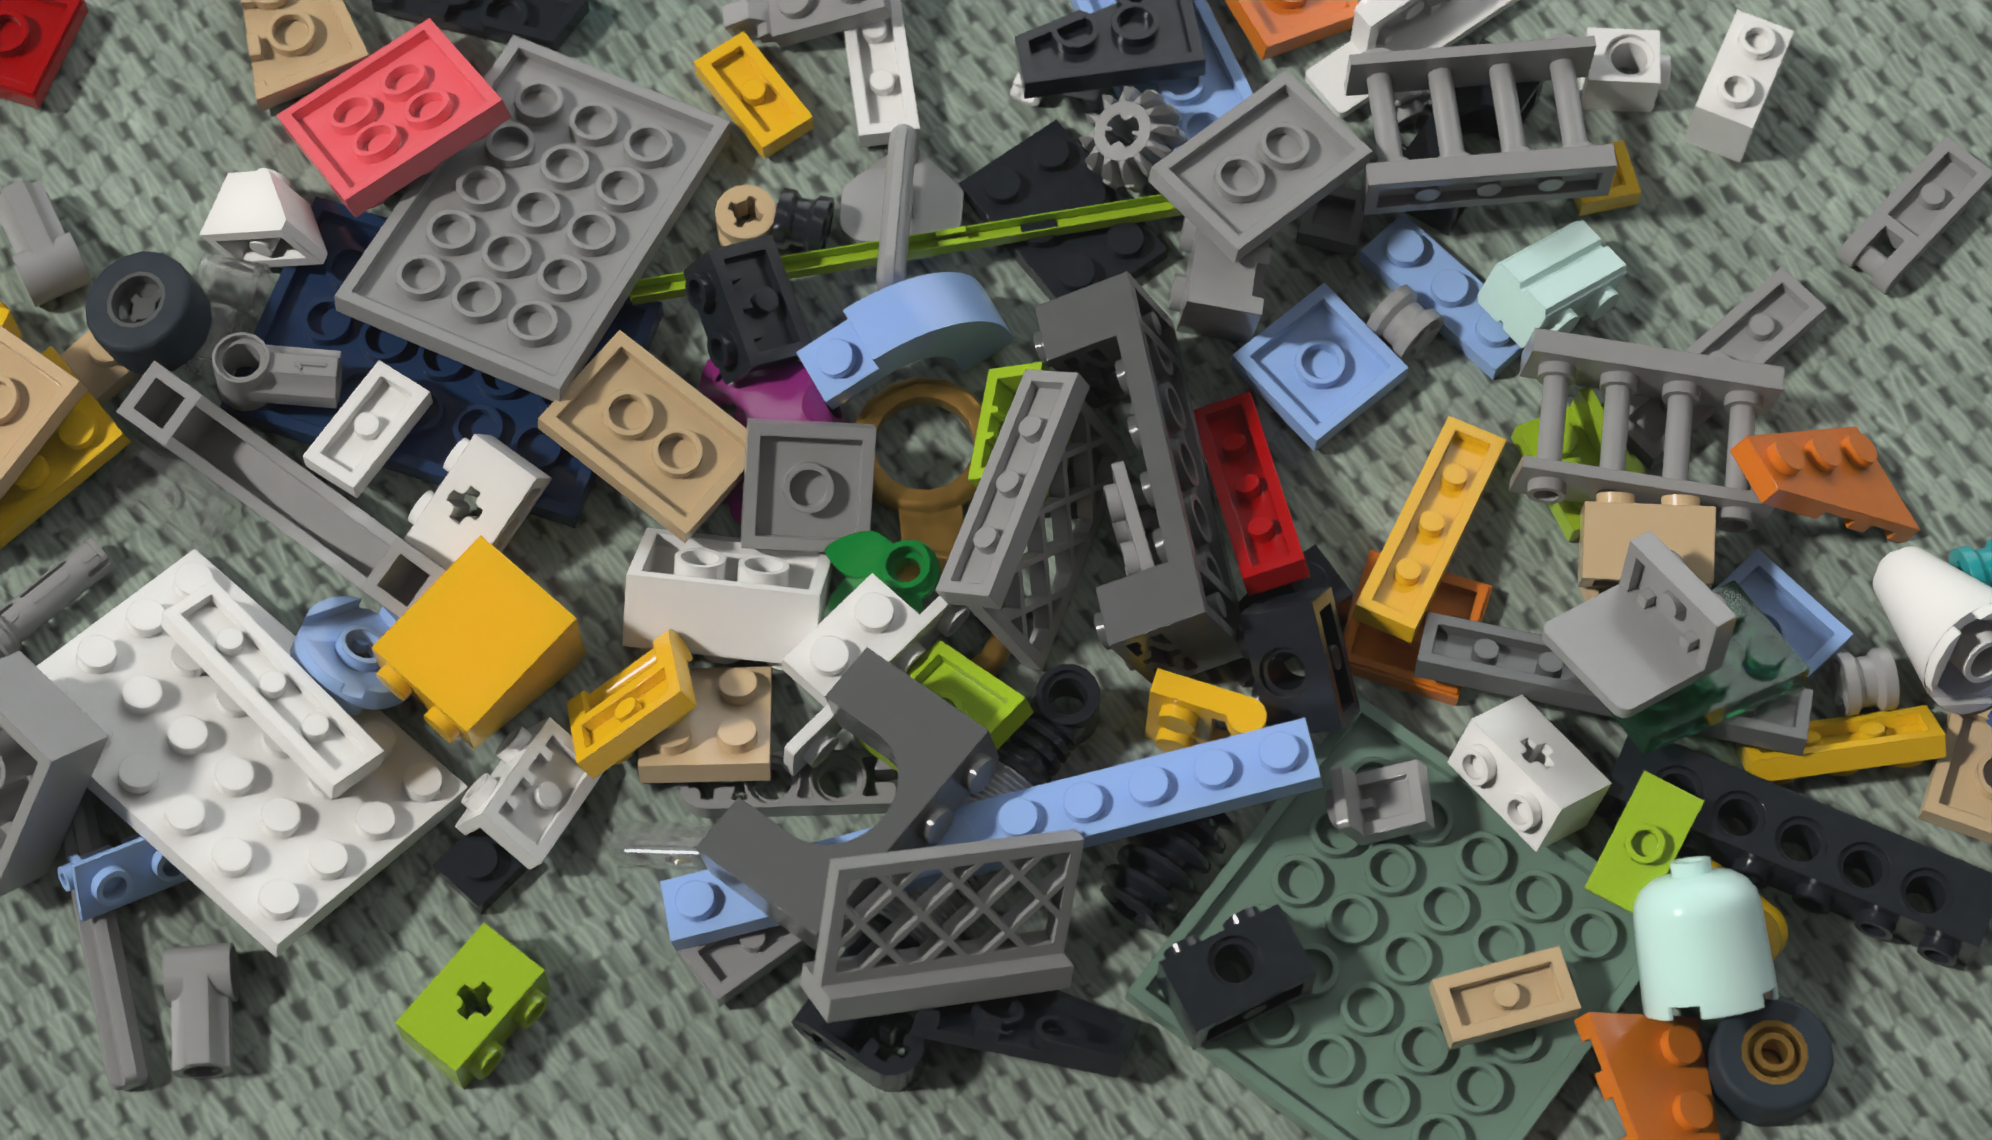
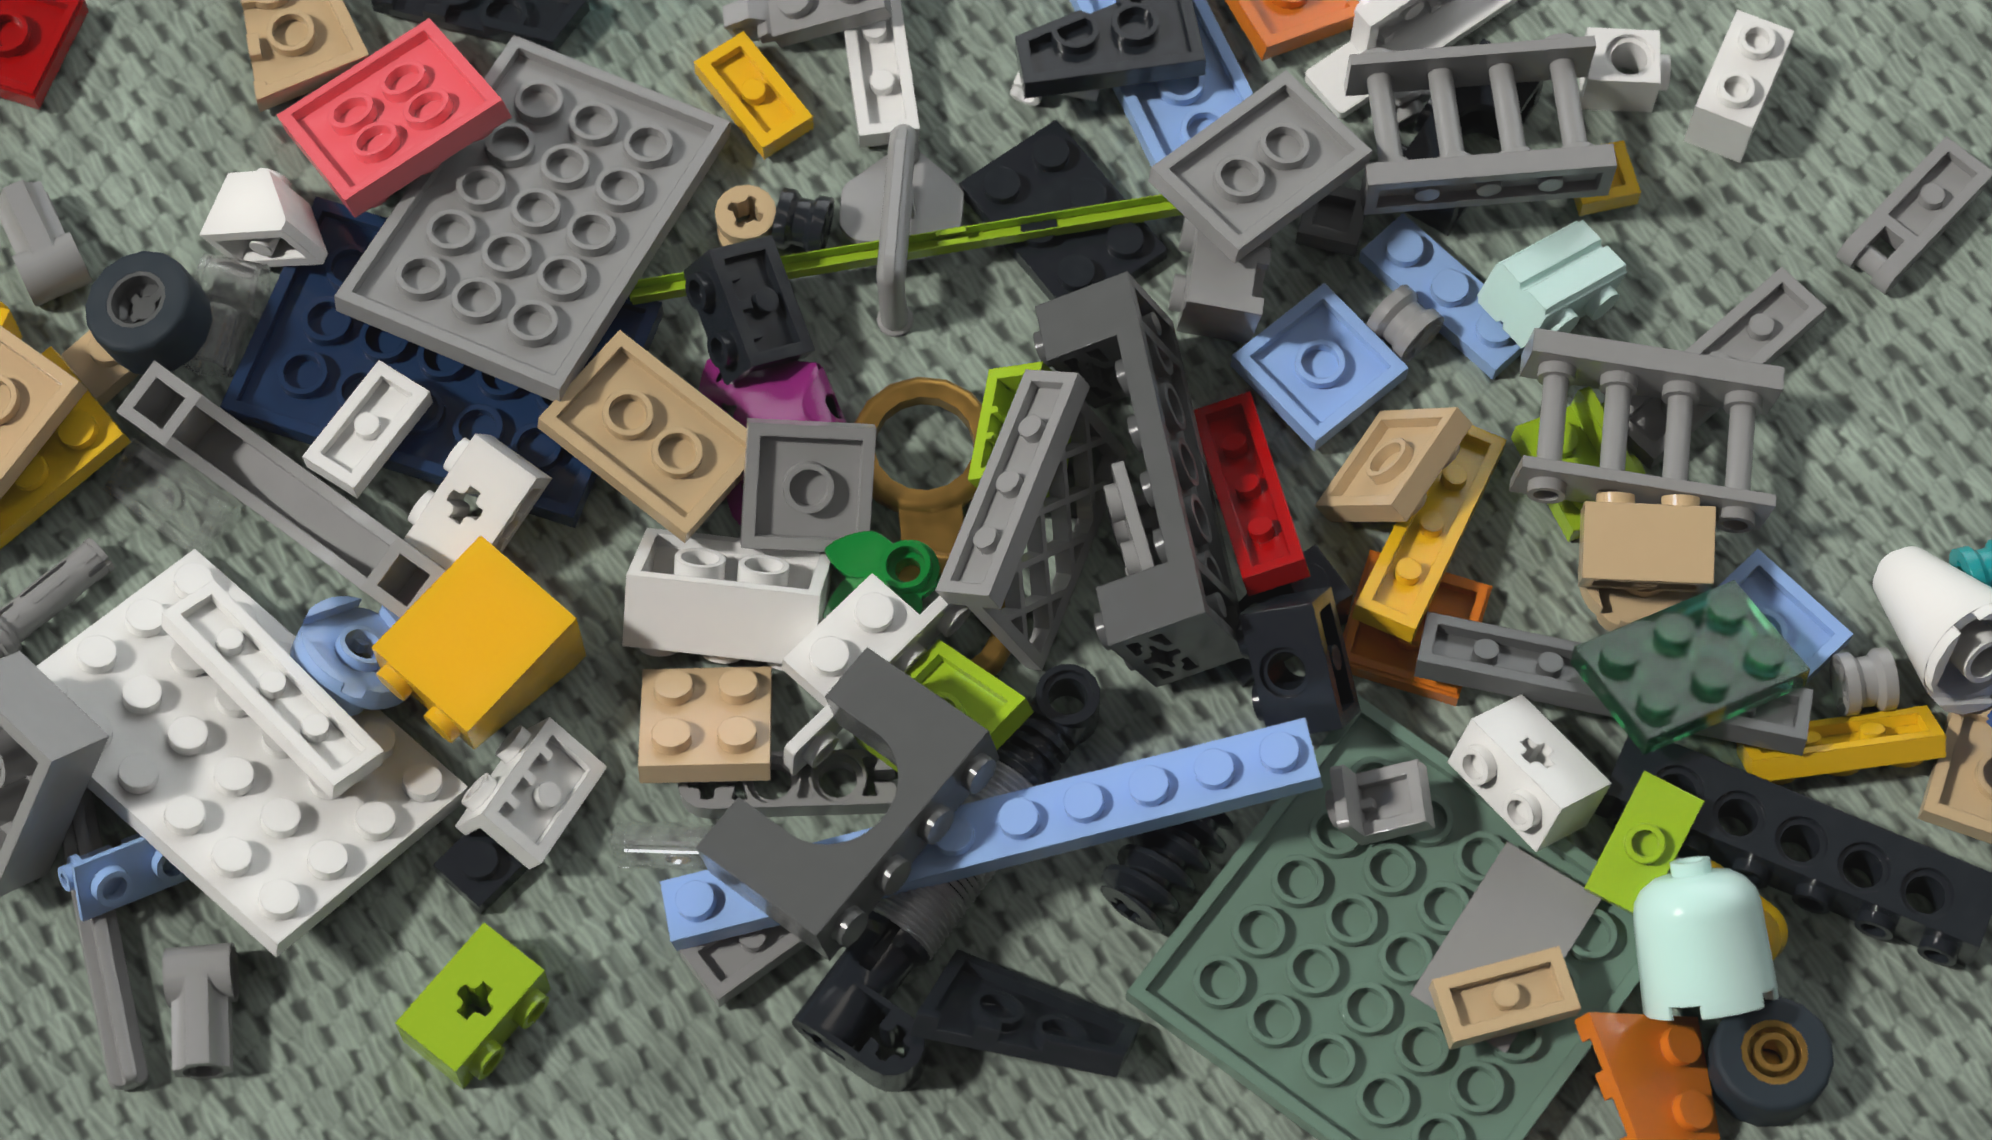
light grey piece [212,332,343,411] -> none
yellow plate [567,629,697,779] -> none
light blue arch [796,272,1015,410] -> none
light grey fence [800,829,1085,1023] -> none
light grey gear [1079,86,1188,194] -> none
yellow plate [1145,668,1267,753] -> none
black brick [1156,904,1317,1051] -> none
light grey bracket [1542,531,1737,718] -> none
orange wing [1730,426,1920,543] -> none
none -> tan plate [1315,407,1473,522]
none -> light grey sticker [1410,841,1601,1053]

